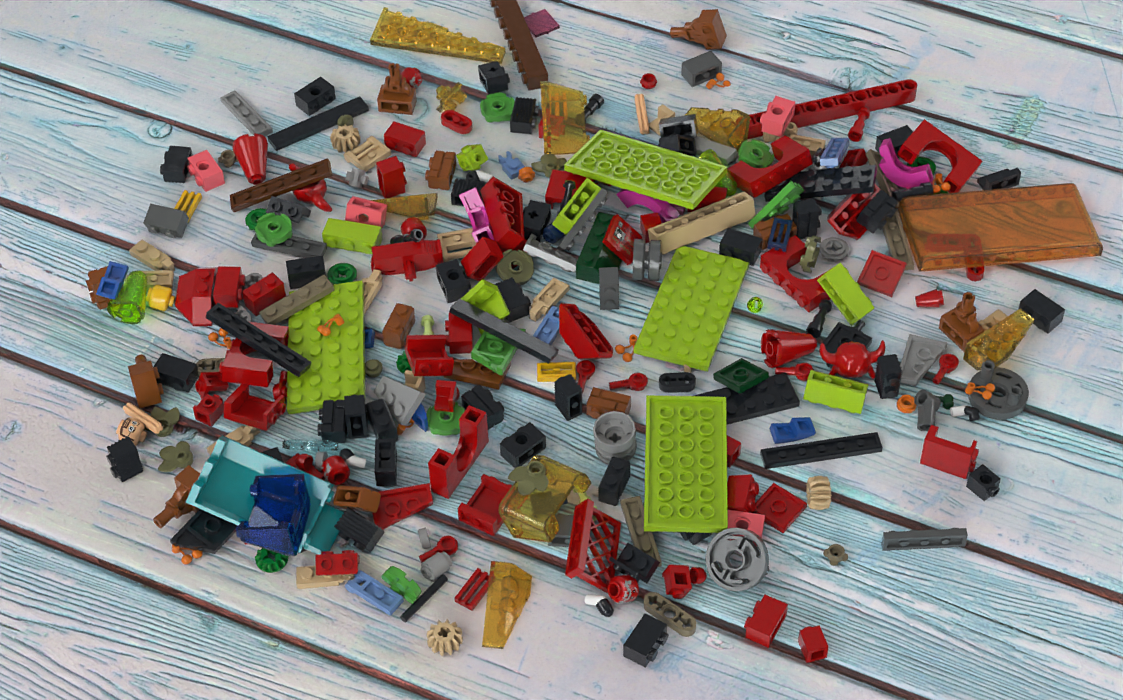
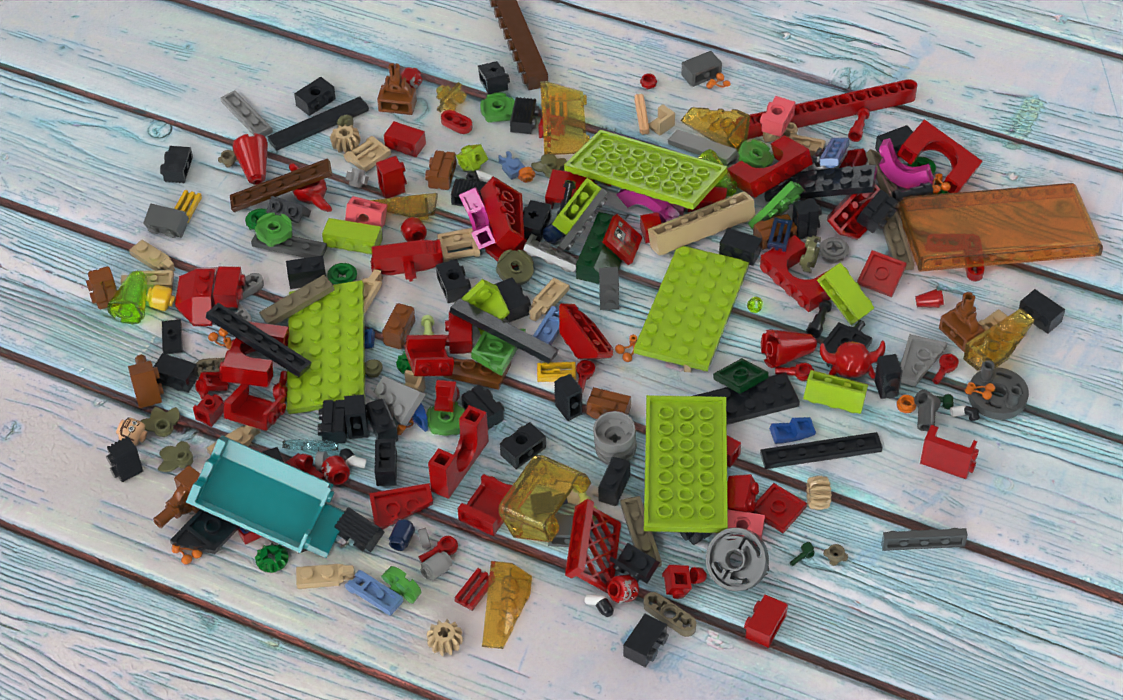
blue slope [96,261,129,300] -> none
light nougat axle [123,402,163,434] -> none
coral brick [187,150,225,192] -> none
clear blue windscreen [236,474,311,556] -> none
red piece [242,272,286,316] -> none
red bracket [315,550,360,576] -> none
orange piece [317,314,344,336] -> none
dark orange brick [333,485,381,513] -> none
clear yellow wing [370,7,506,64] -> none
black piece [390,229,423,244] -> none
black bar [400,574,448,623] -> none
red piece [460,236,504,281] -> none
olive plate [508,461,549,496] -> none
clear pink piece [524,9,560,38] -> none
black piece [574,94,604,127] -> none
red plate [609,373,648,391] -> none
dark grey wheel [633,239,662,281] -> none
black brick [658,134,696,156] -> none
black brick [659,114,698,138] -> none
black beam [659,372,696,393] -> none
dark orange brick [670,9,727,50] -> none
red brick [798,625,829,663] -> none
black brick [966,464,1001,501] -> none
black panel [977,167,1021,195] -> none
none -> black plate [162,319,183,354]
none -> dark blue brick [389,519,415,551]
none -> dark green hand [789,542,814,566]

